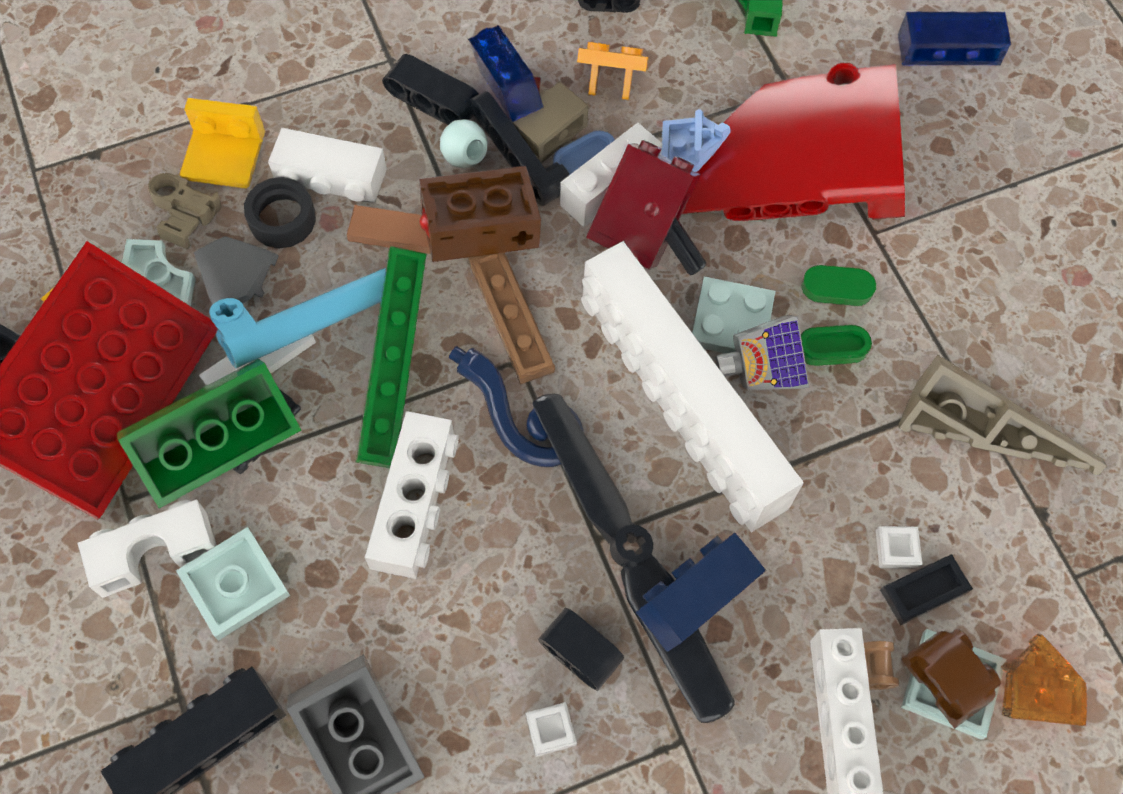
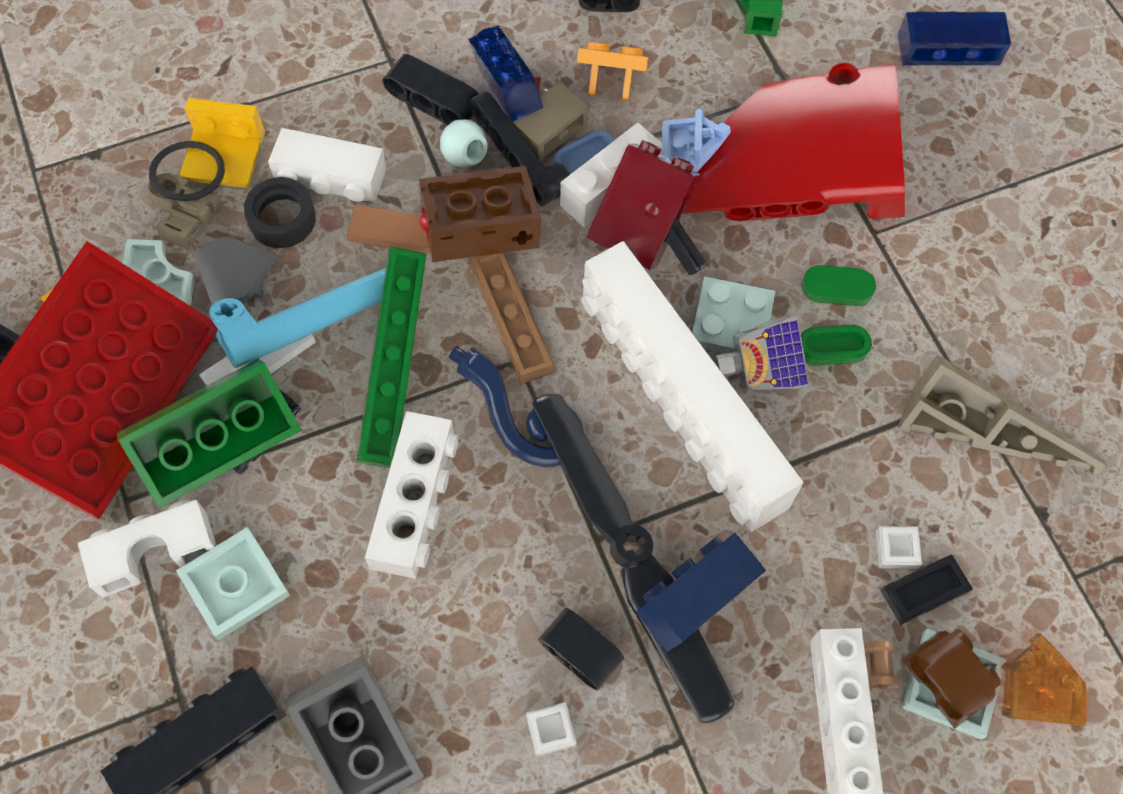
none -> black tyre [149,141,225,201]

